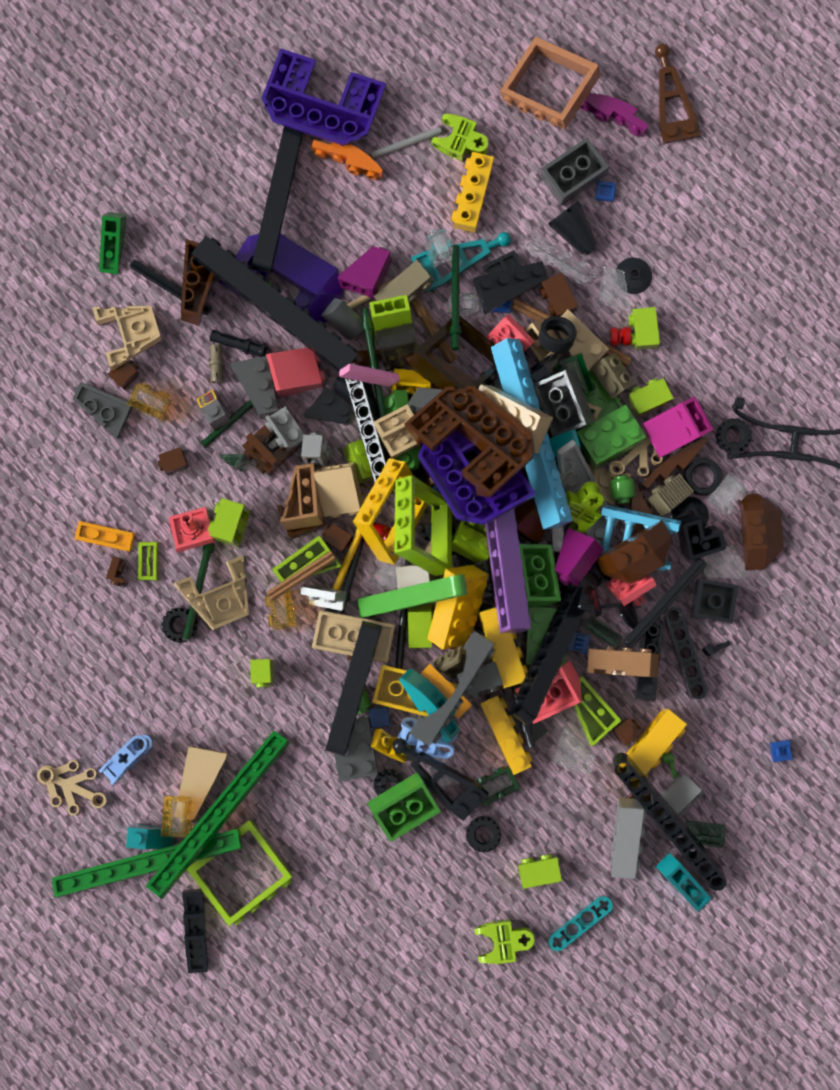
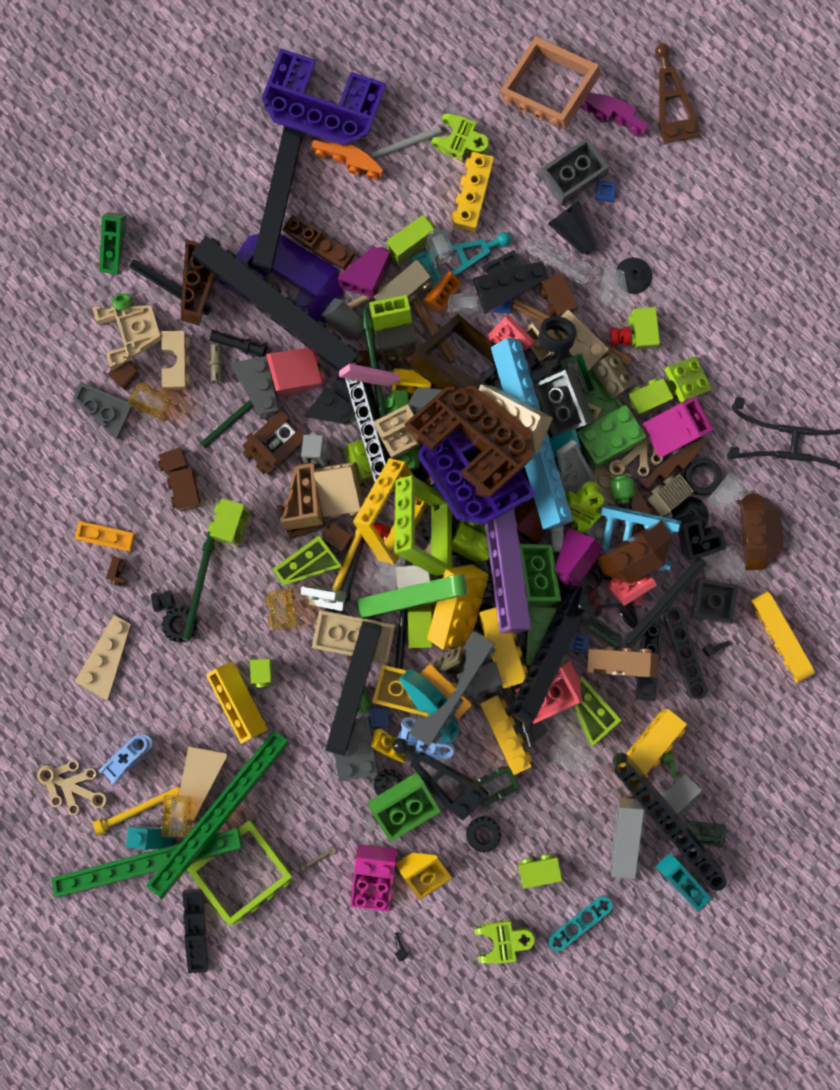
lime tile [138,542,159,580] -> none
coral plate [169,507,215,553] -> none
tan wing [174,555,249,630] -> none
flat silver slope [197,390,231,431] -> none
clear green slope [221,454,249,472] -> none
light grey bracket [265,407,304,452] -> none
medium nougat axle [267,552,336,600] -> none
dark green bar [450,245,462,350] -> none
reddish brown brick [611,718,641,746] -> none
black tyre [716,418,752,453] -> none
blue tile [769,740,793,762] -> none
none -> tan wing [74,615,132,701]
none -> yellow piece [93,787,180,836]
none -> bright green tile [112,293,132,310]
none -> black wheel [151,590,175,612]
none -> tan arch [162,331,191,391]
none -> reddish brown brick [167,467,202,512]
none -> yellow brick [206,661,268,744]
none -> reddish brown slope [282,214,355,271]
none -> dark tan hinge [300,847,336,872]
none -> dark pink slope [350,844,397,912]
none -> lime brick [386,215,435,267]
none -> black hand [393,932,408,962]
none -> yellow slope [396,853,452,900]
none -> orange slope [423,271,462,313]
none -> lime plate [664,356,712,403]
none -> yellow beam [750,591,815,683]

